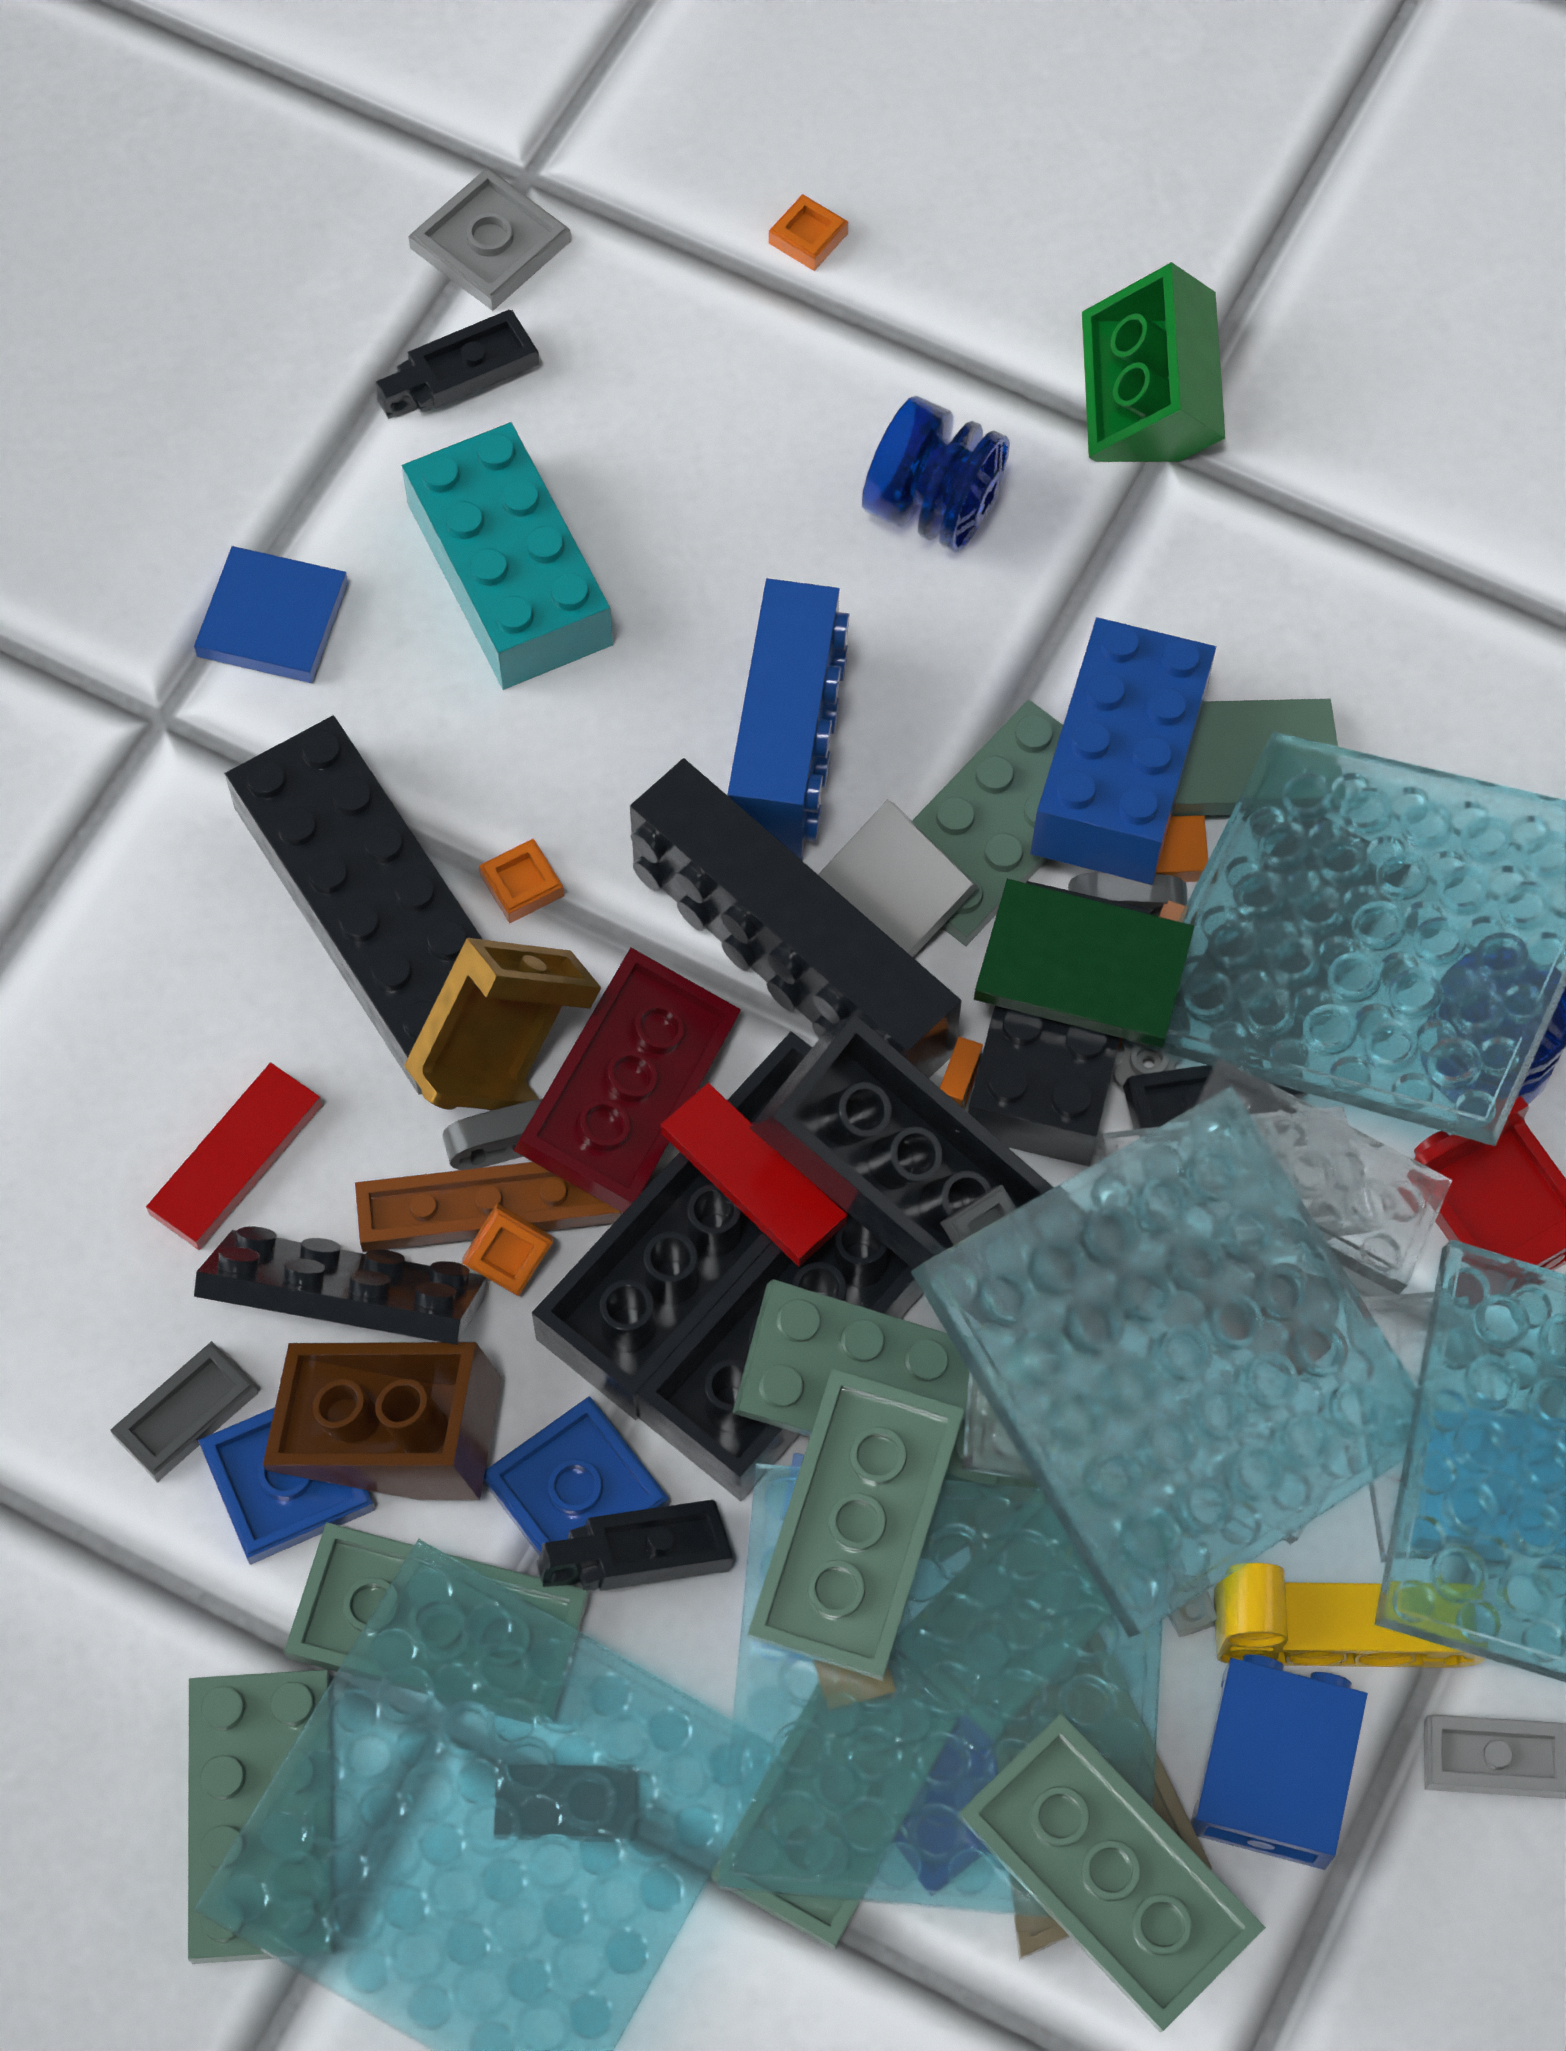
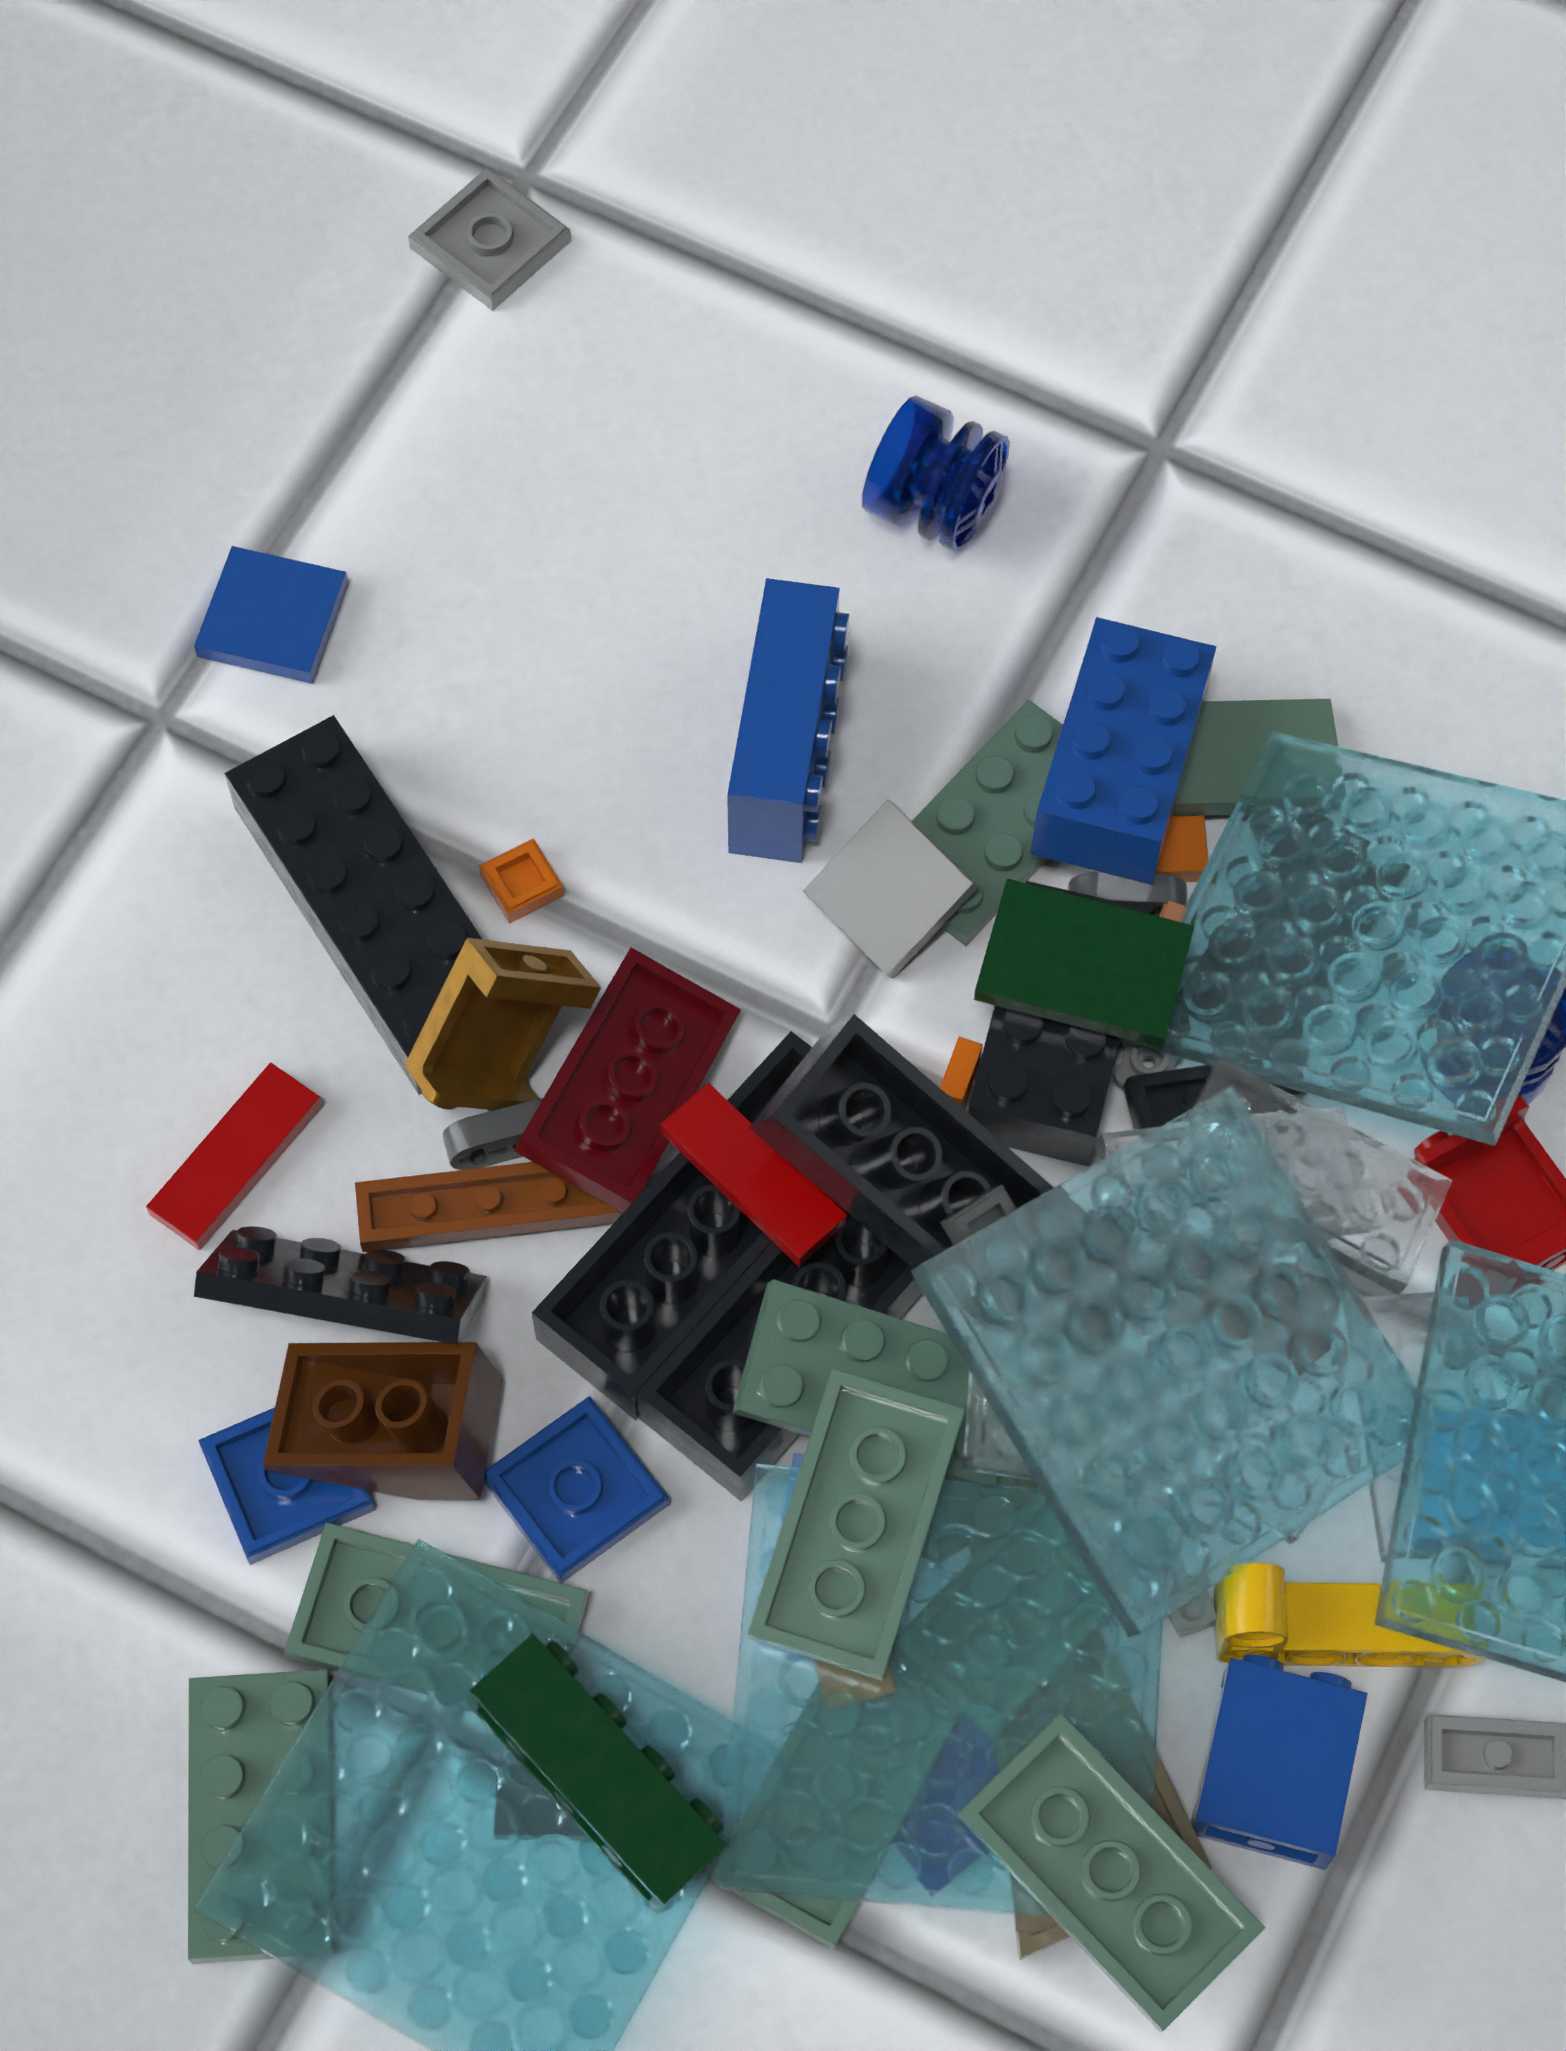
dark grey tile [110,1341,258,1483] -> none
black hinge [375,309,539,419] -> none
teal brick [401,422,613,690] -> none
orange tile [462,1203,553,1296] -> none
black hinge [536,1499,734,1591] -> none
black brick [630,758,962,1078] -> none
orange tile [769,194,848,271] -> none
green slope [1082,262,1225,462] -> none
none -> dark green brick [466,1633,727,1914]

